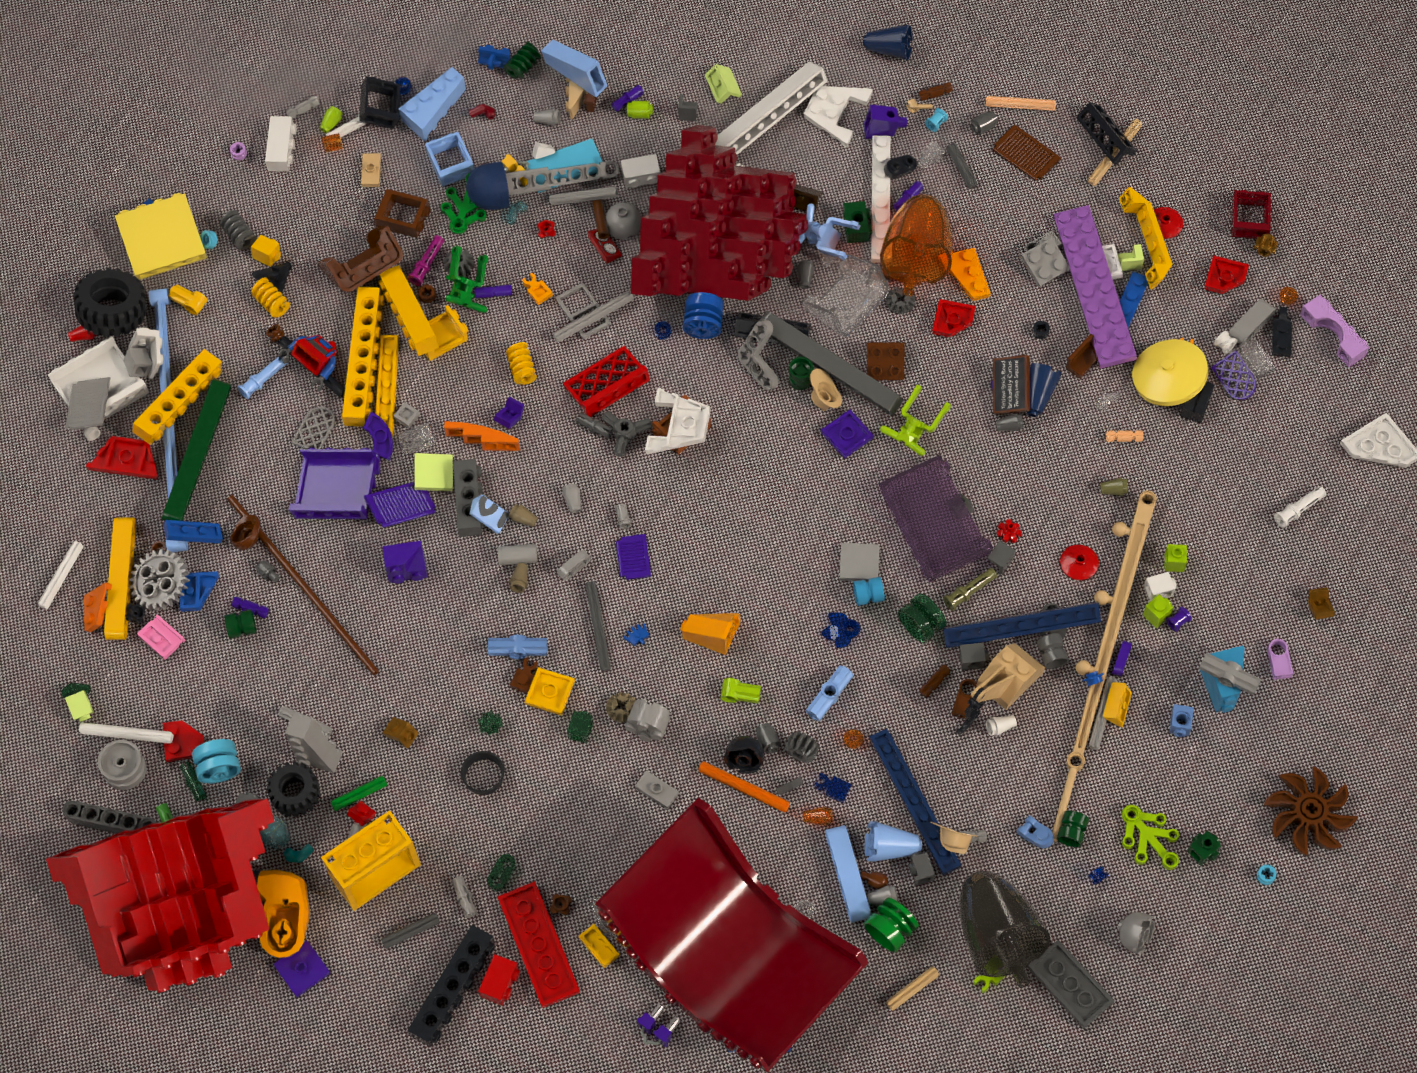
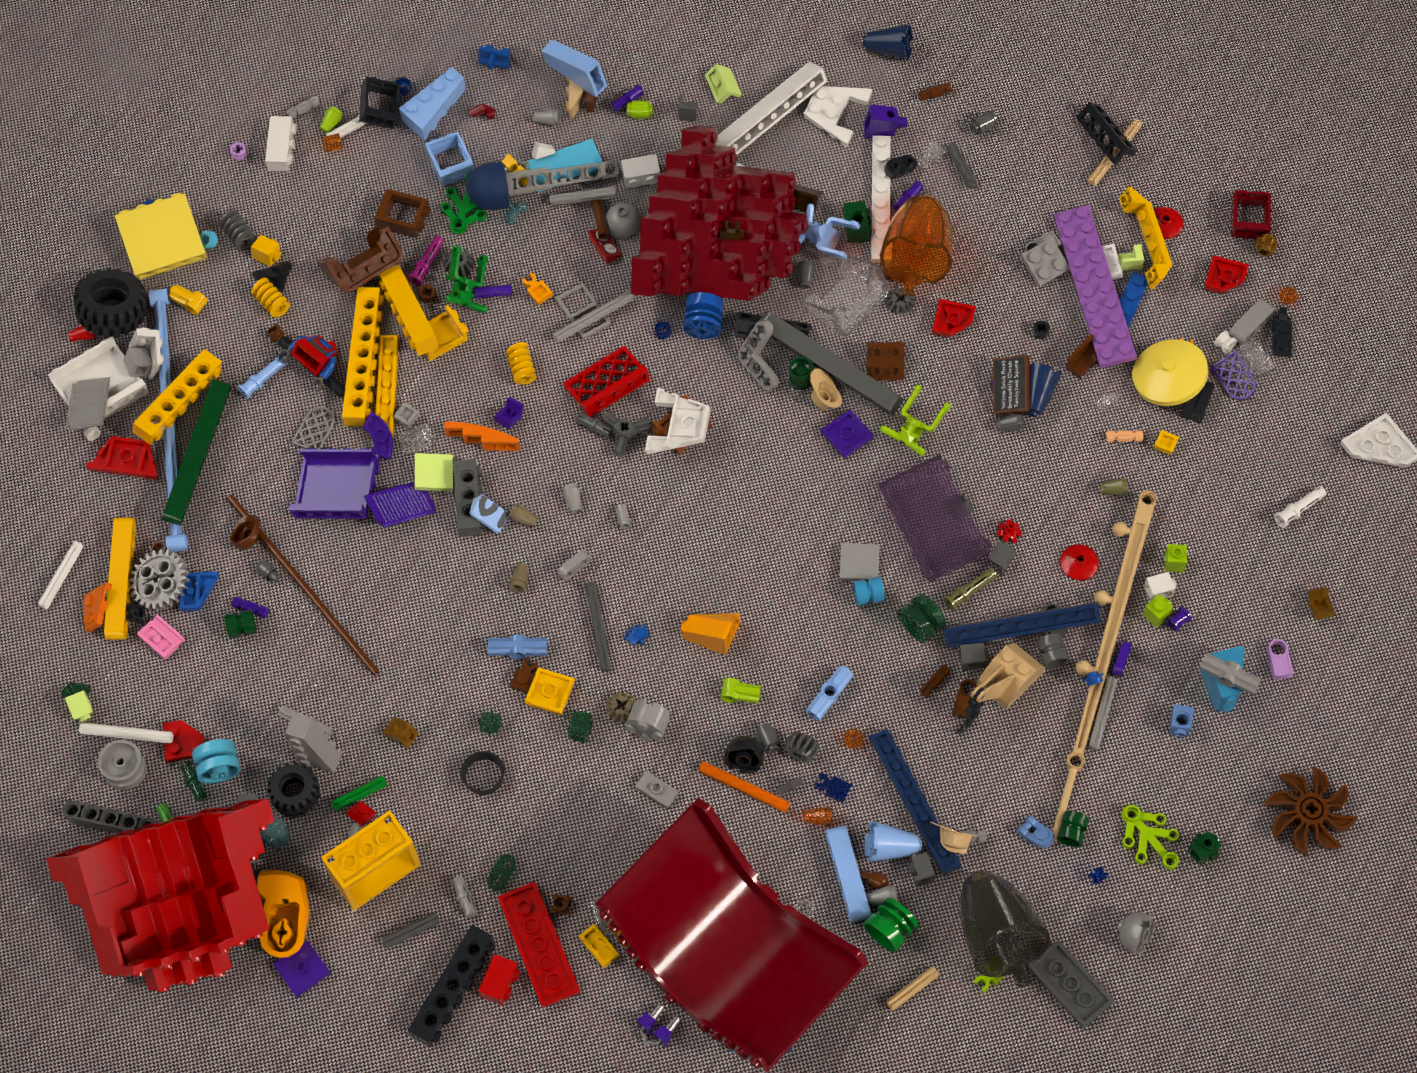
blue plate [163,520,223,544] -> none
teal arm [283,844,315,863] -> none
tan plate [361,153,381,187] -> none
dark purple slope [383,541,428,584] -> none
light grey pin [498,544,538,566] -> none
dark green piece [503,42,542,79] -> none
red plate [537,220,556,238] -> none
dark purple window [616,534,651,580] -> none
clear blue plate [821,612,860,648] -> none
tan hand [906,99,933,113] -> none
medium azure bush [925,108,948,132] -> none
light orange wing [939,248,991,301] -> none
light nougat axle [985,96,1056,111] -> none
white cone [986,715,1017,736] -> none
reddish brown window [993,124,1062,181] -> none
yellow slope [1103,682,1132,727] -> none
medium azure bush [1257,865,1277,885] -> none
lavender arch [1300,295,1369,368] -> none
none -> dark brown tile [720,220,745,240]
none -> yellow plate [1154,430,1179,455]

